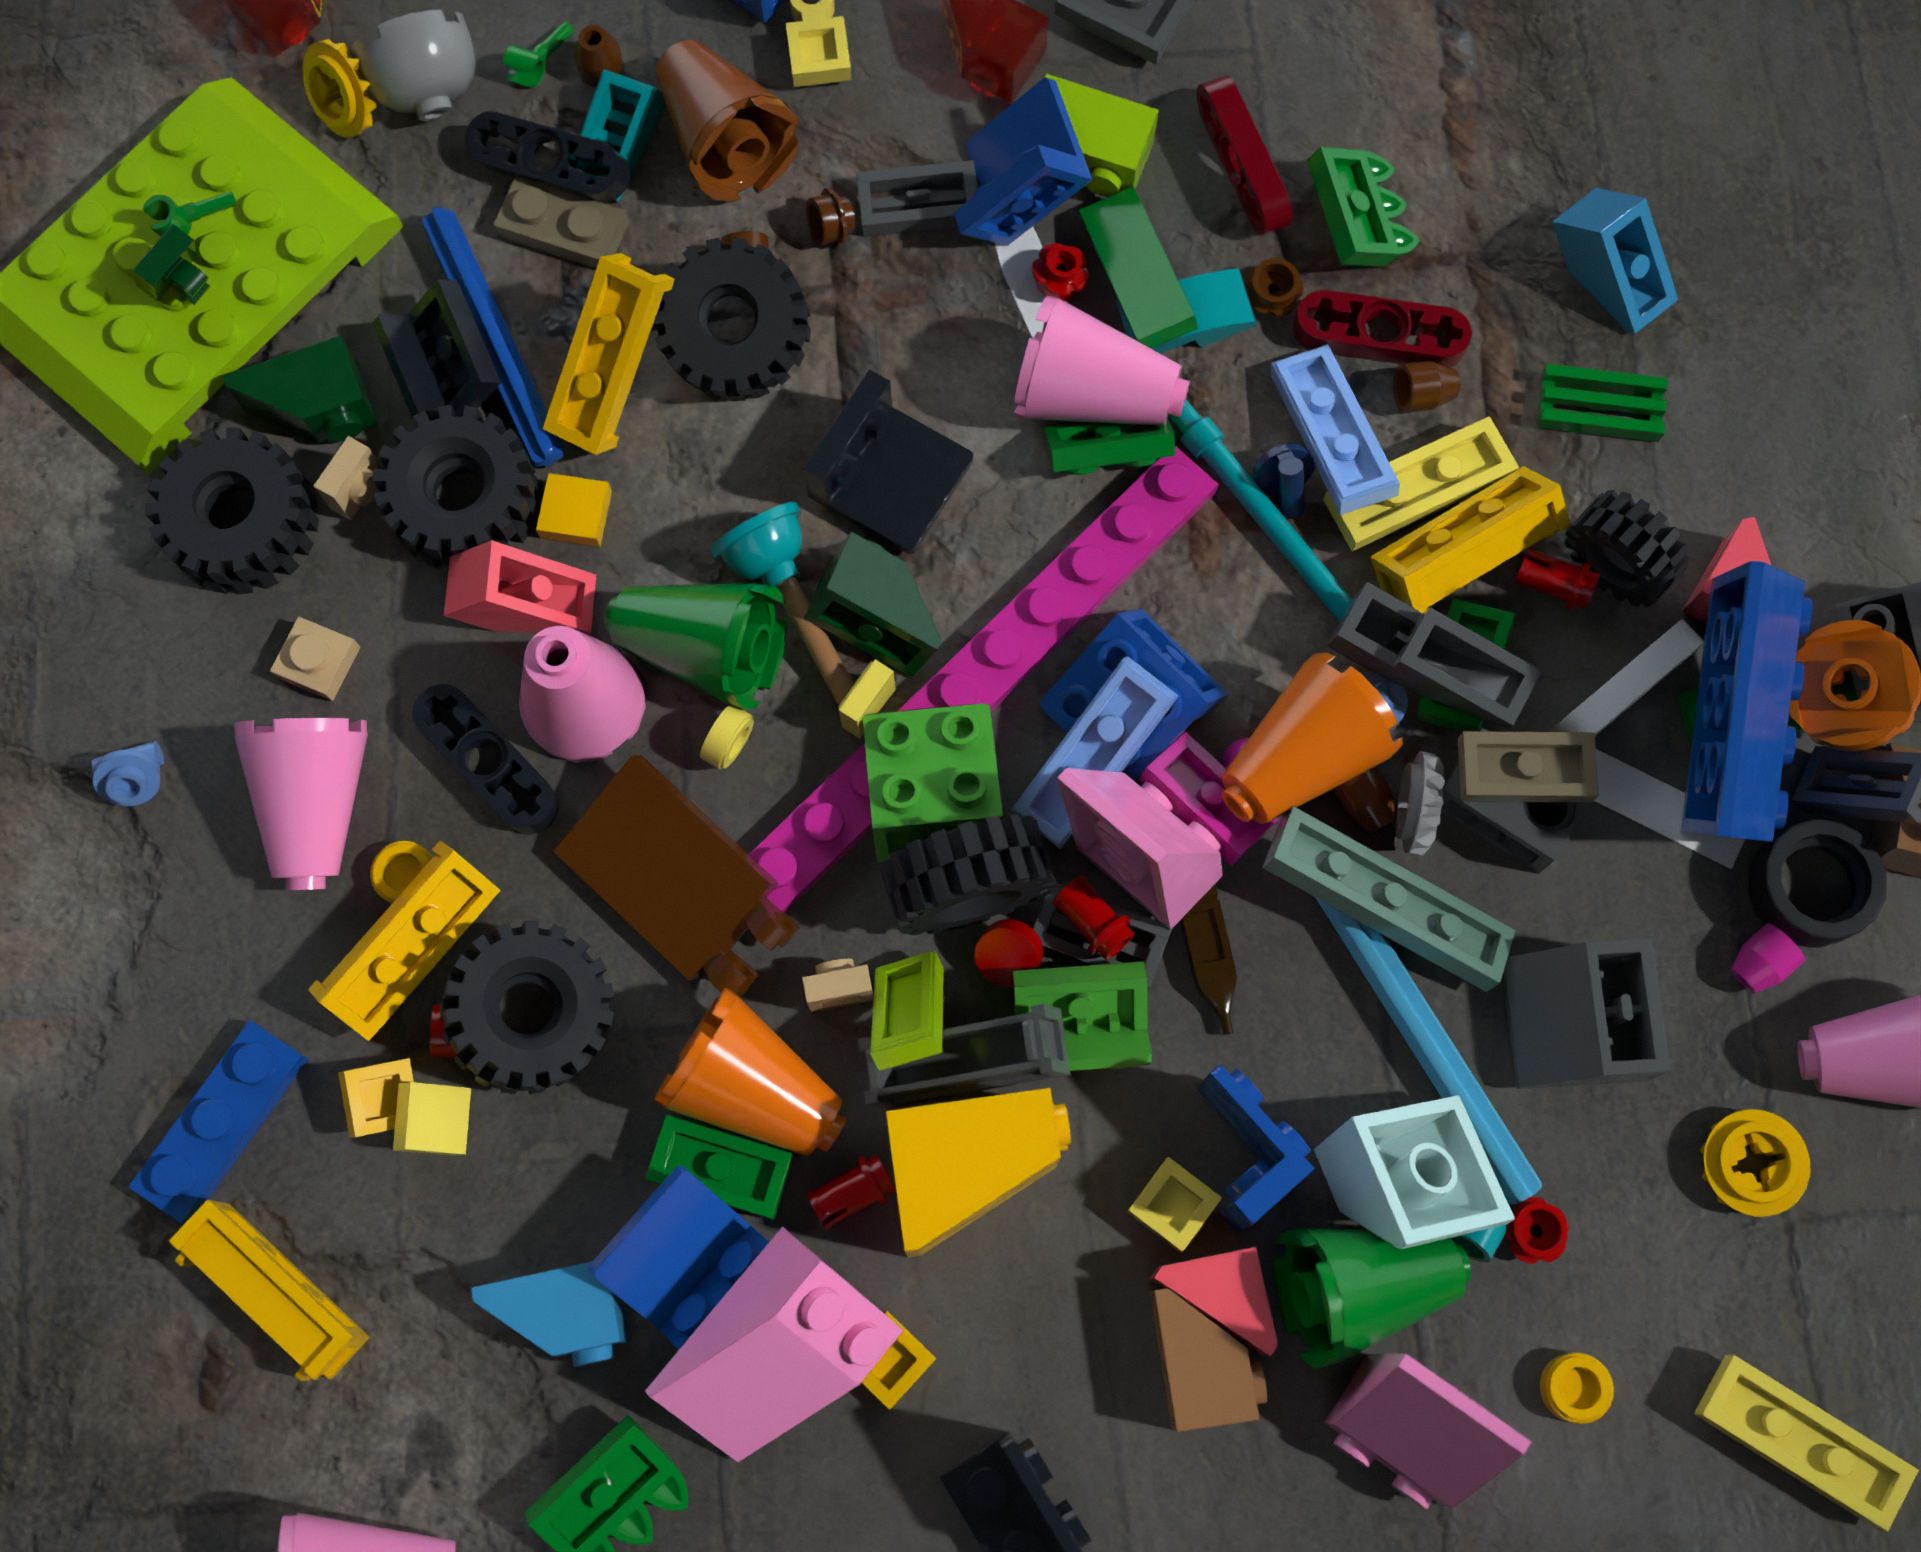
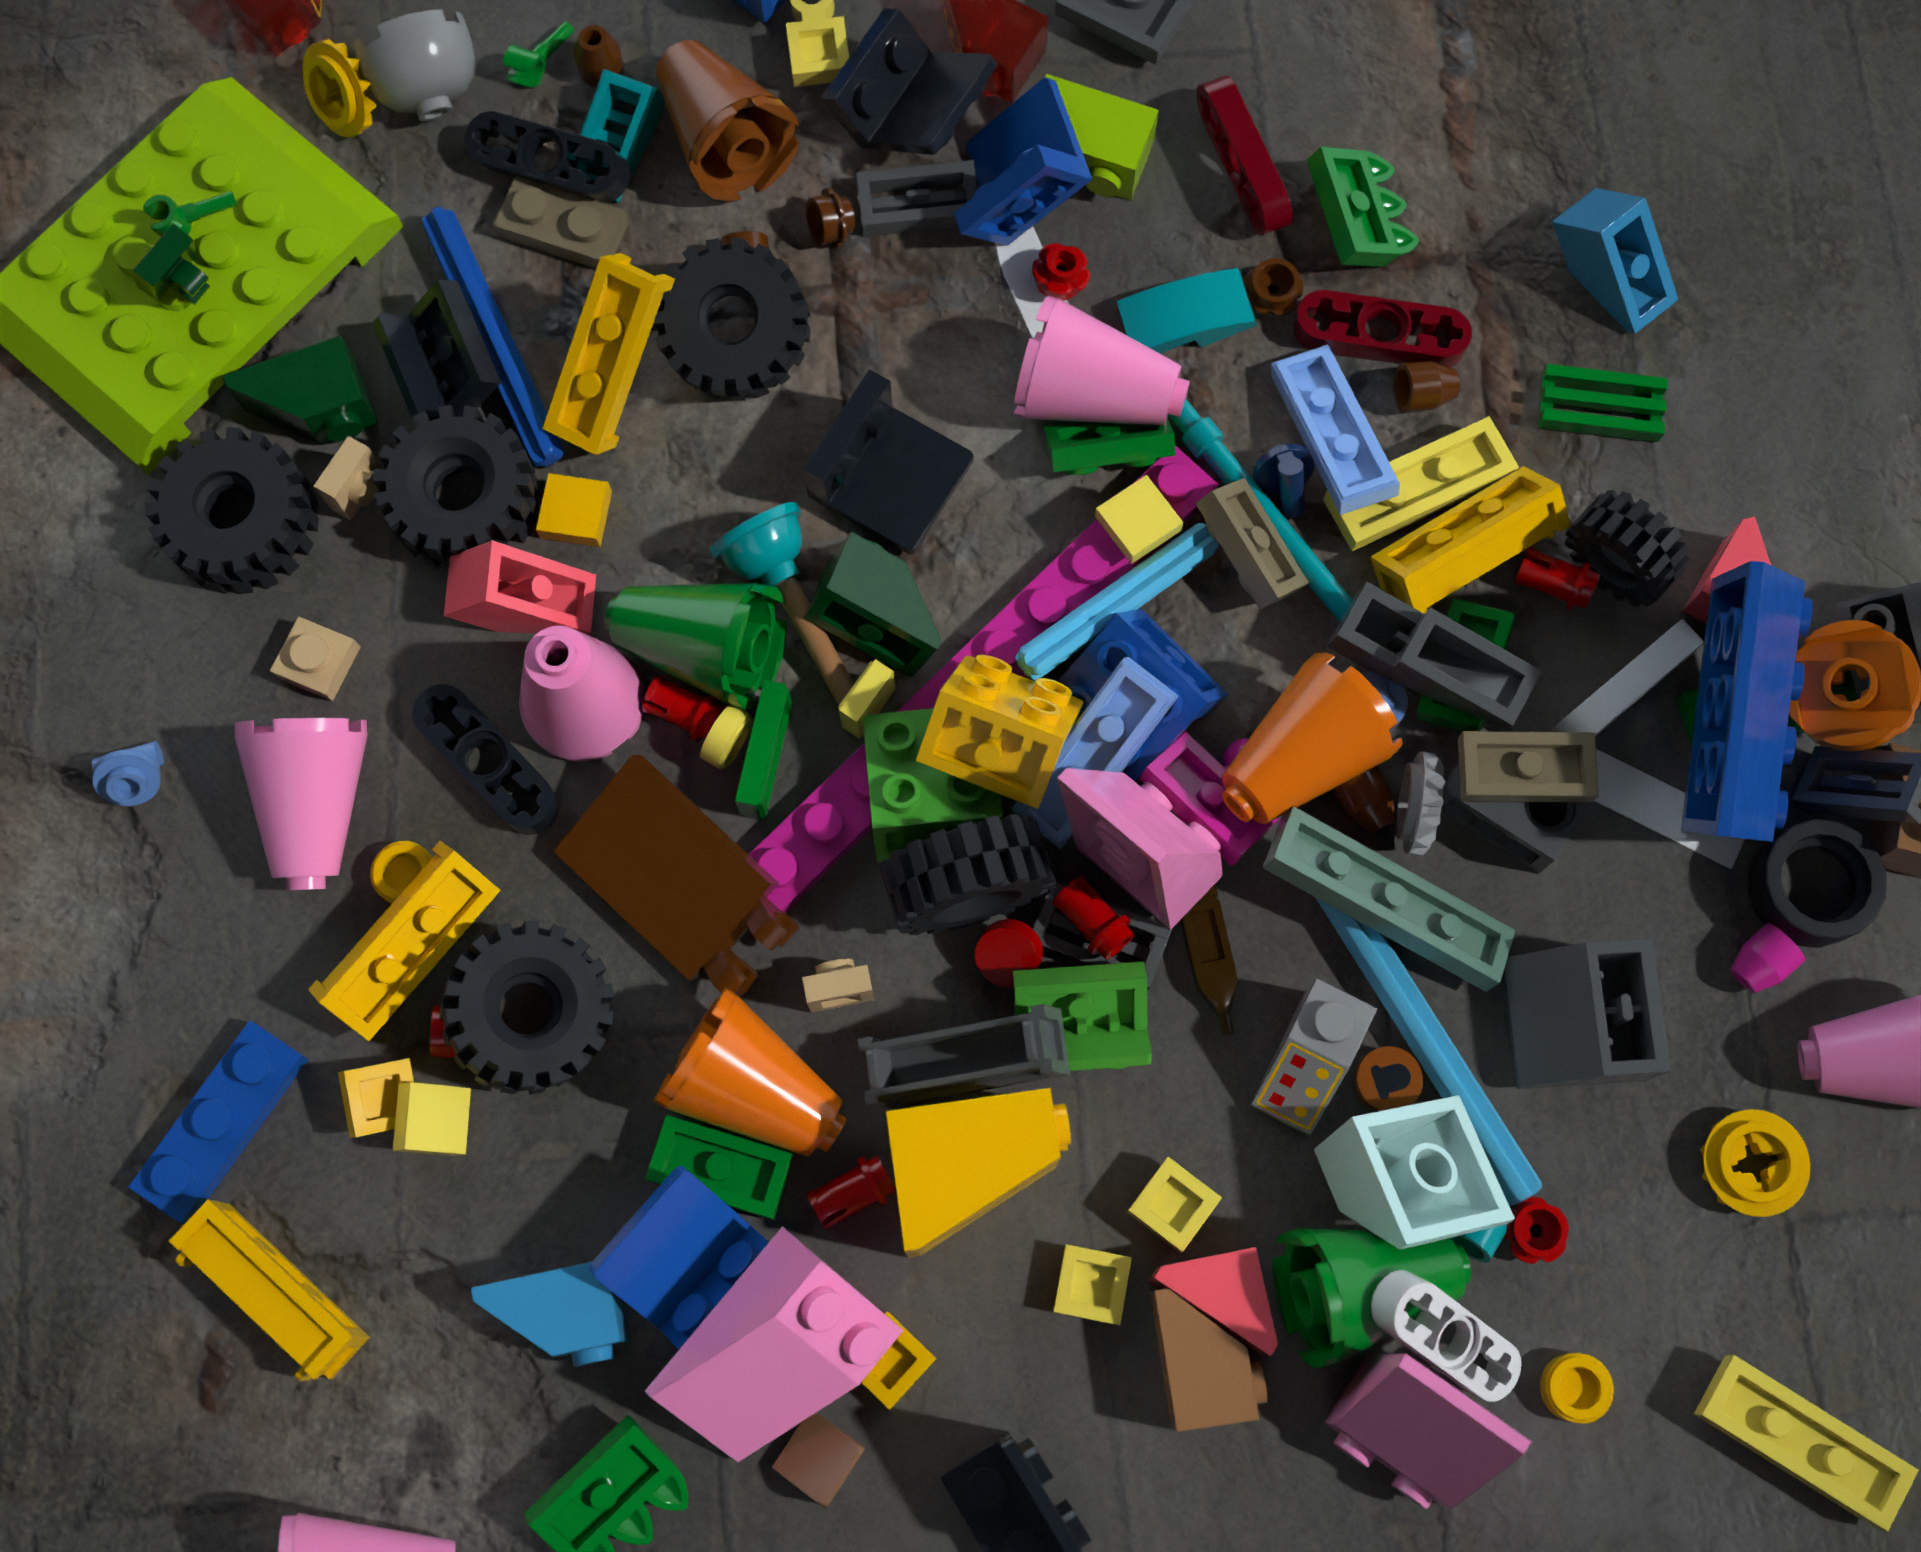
lime tile [870,951,944,1071] -> none
green tile [1079,186,1198,349] -> none
blue bracket [1197,1064,1315,1233] -> none
none -> red pin [642,675,726,742]
none -> green tile [735,680,793,821]
none -> medium nougat slope [772,1412,867,1509]
none -> black bracket [820,8,998,155]
none -> yellow bracket [915,655,1084,809]
none -> medium azure axle [1015,523,1219,680]
none -> light yellow tile [1053,1244,1132,1326]
none -> light yellow tile [1095,475,1184,564]
none -> dark tan plate [1195,478,1309,610]
none -> light grey slope [1250,979,1377,1136]
none -> dark orange tile [1353,1046,1423,1112]
none -> white beam [1371,1270,1521,1402]

